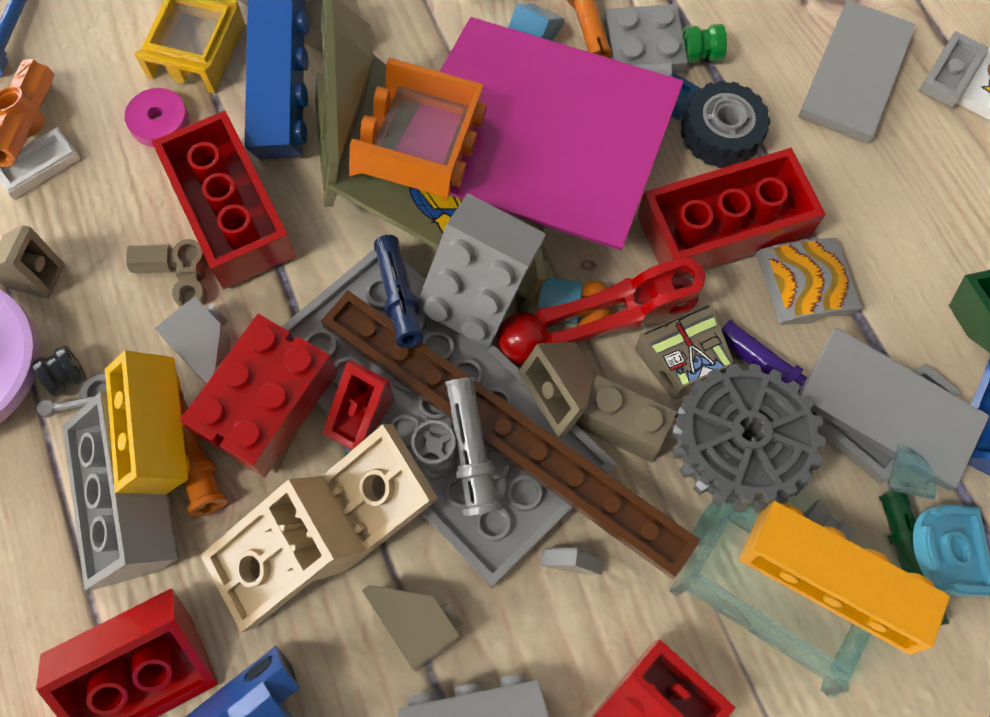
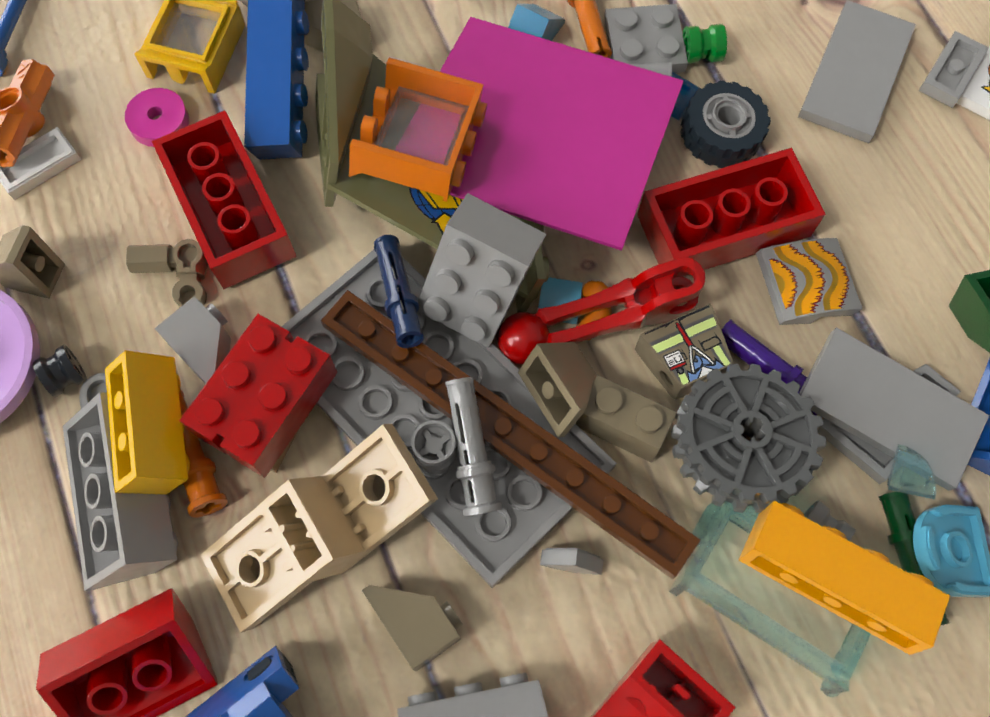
light grey hinge [37,396,95,418] -> none
red slope [322,360,395,450] -> none

